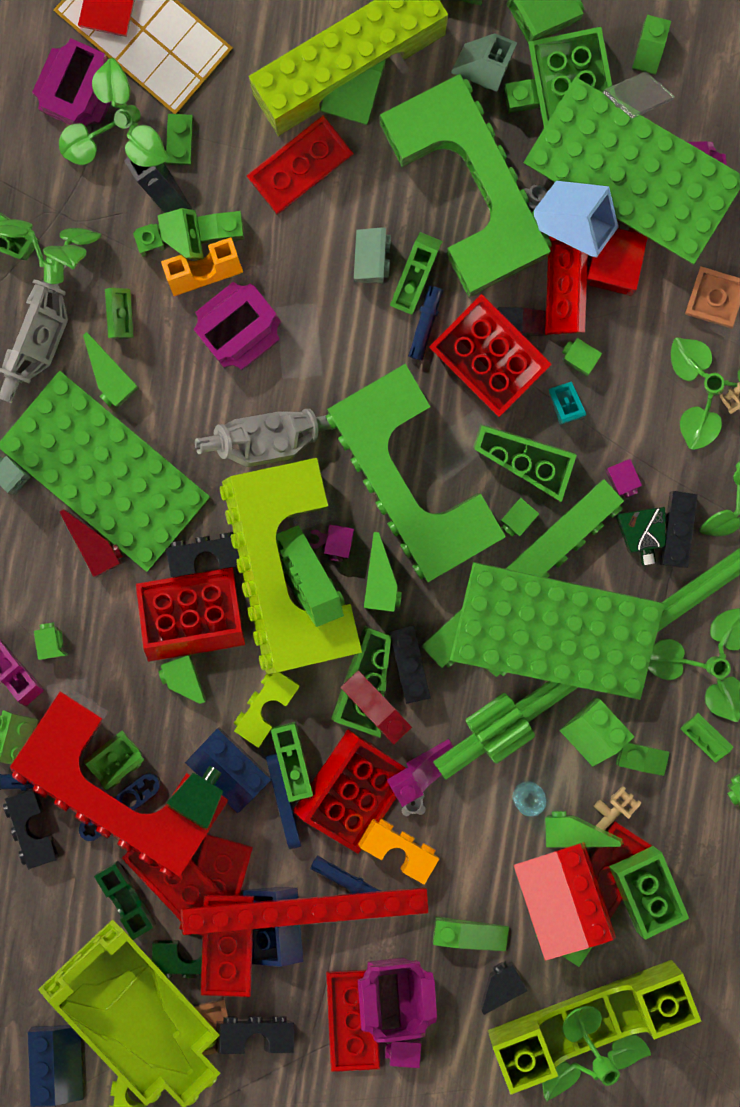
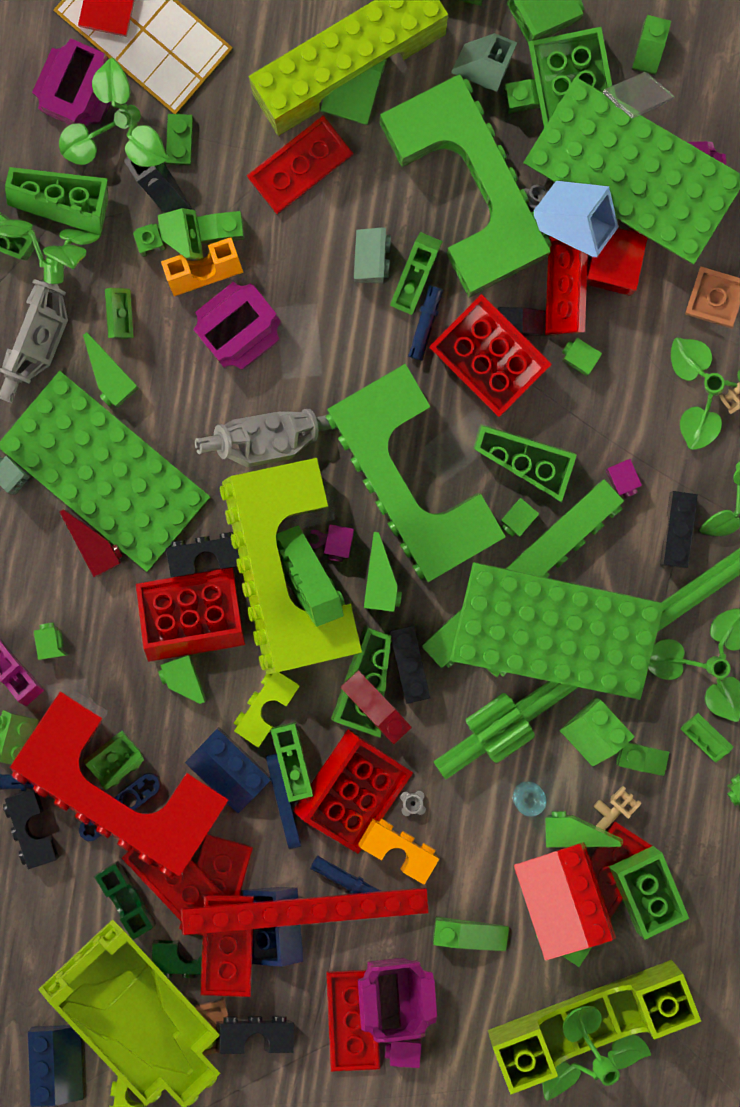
dark green torso [166,766,223,830] -> none
magenta slope [387,739,453,807] -> none
black slope [480,961,527,1015] -> none
teal slope [548,381,586,425] -> none
dark green torso [616,507,665,565] -> none
none -> bright green wedge [5,167,109,236]

